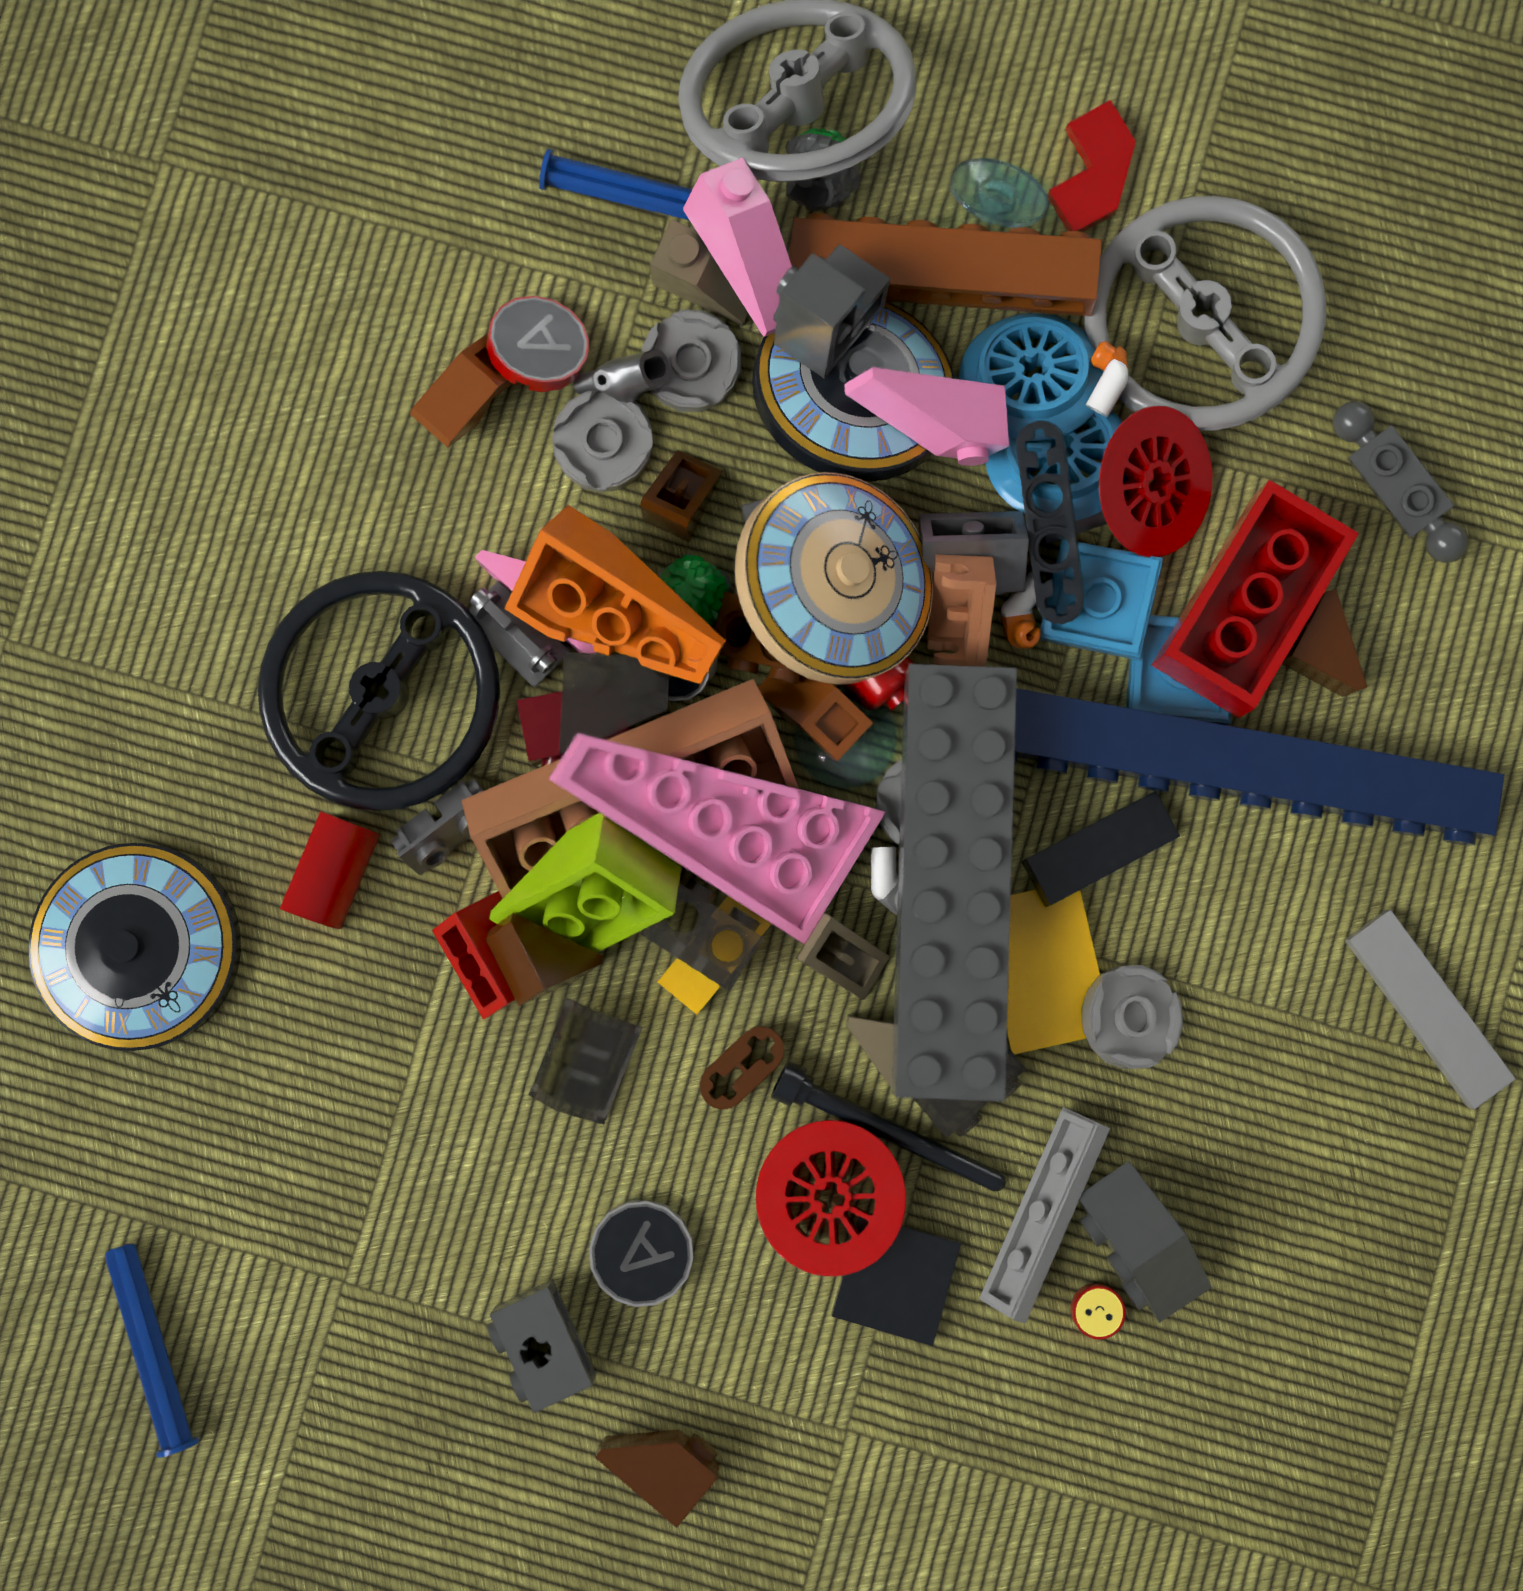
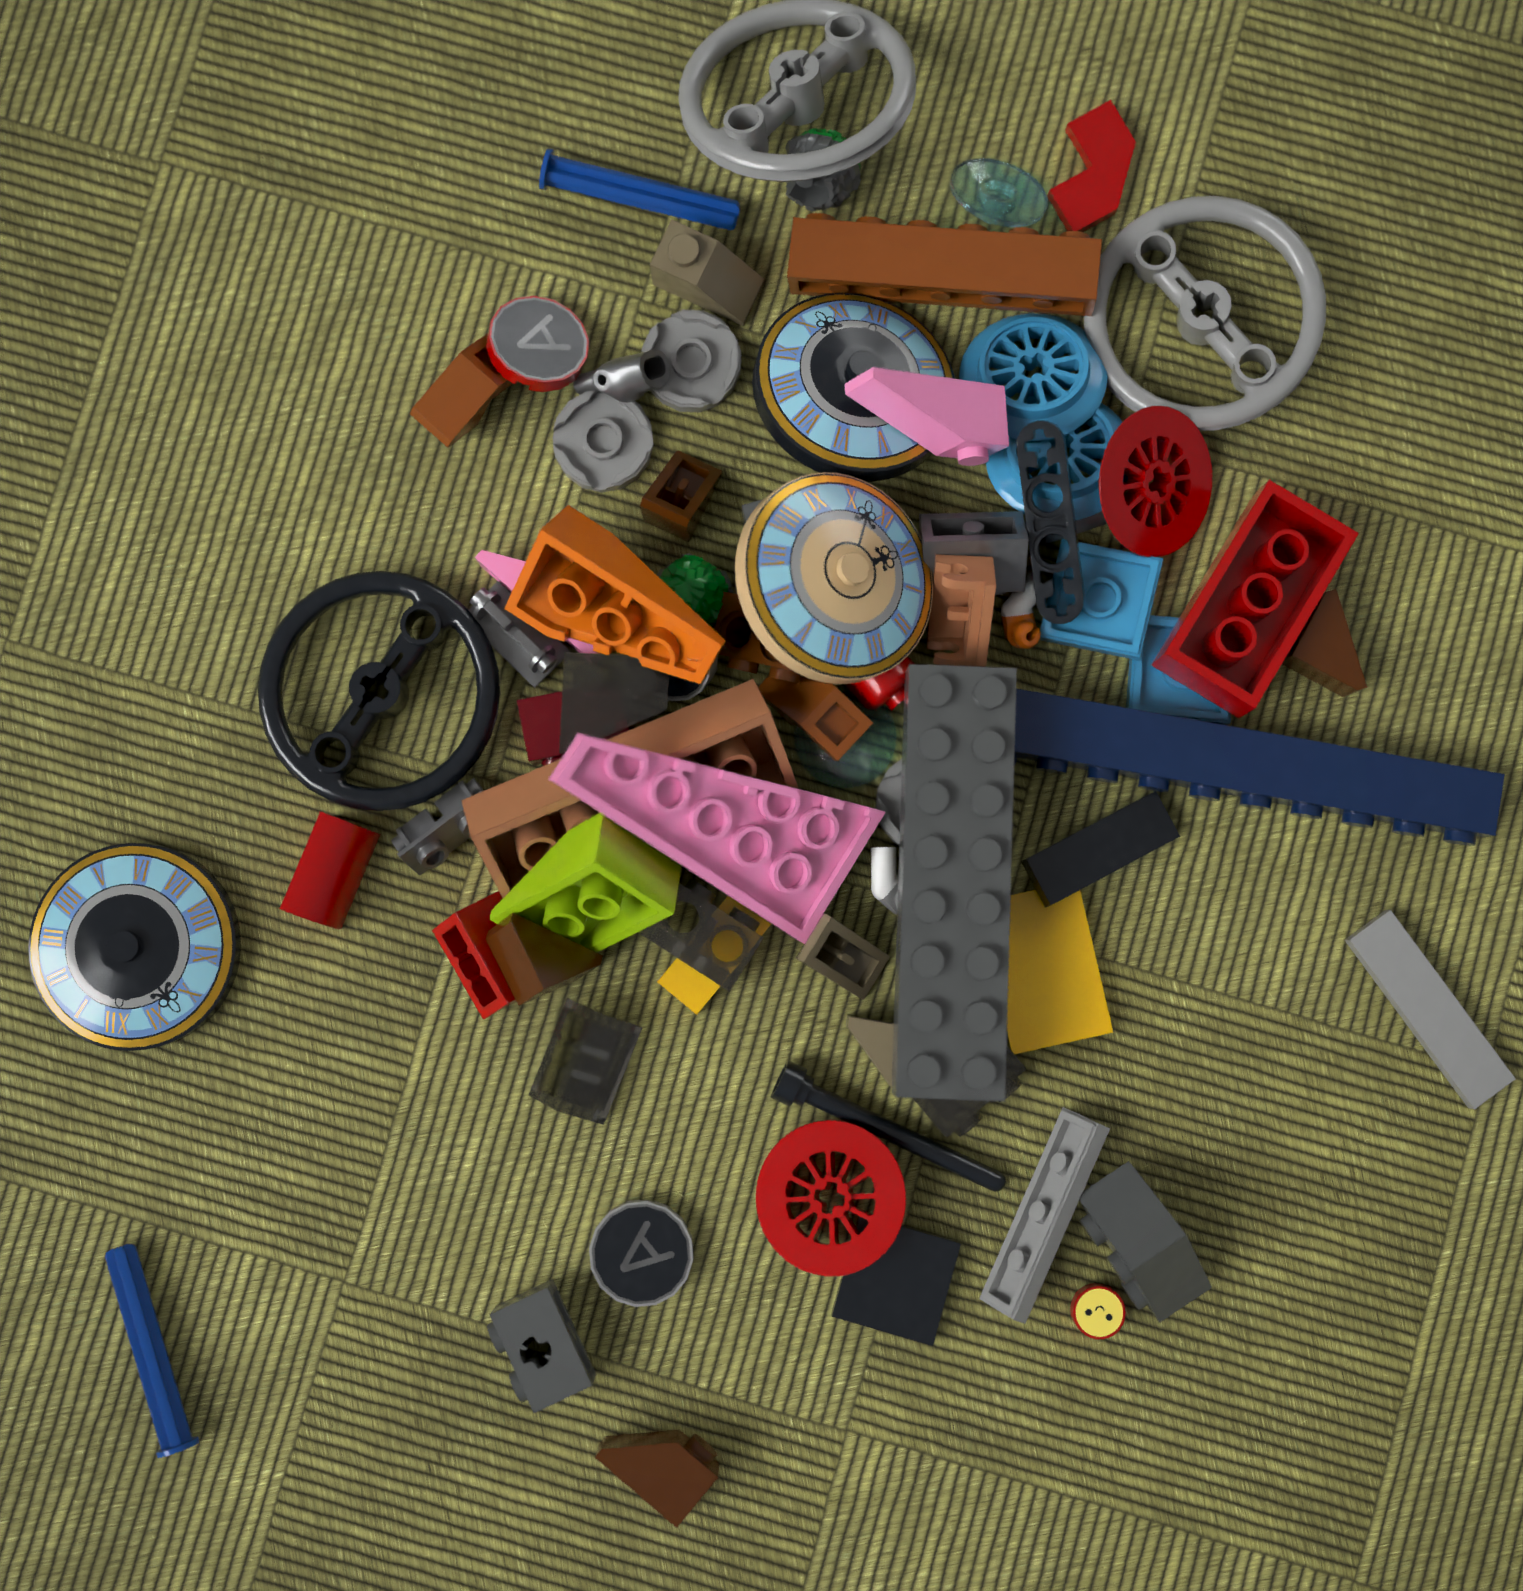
bright pink slope [683,157,792,337] -> none
reddish brown beam [700,1025,785,1110] -> none
dark grey brick [773,244,890,379] -> none
light grey tile [1081,965,1183,1069] -> none
white arm [1085,341,1129,417] -> none
dark grey plate [1333,401,1469,563] -> none

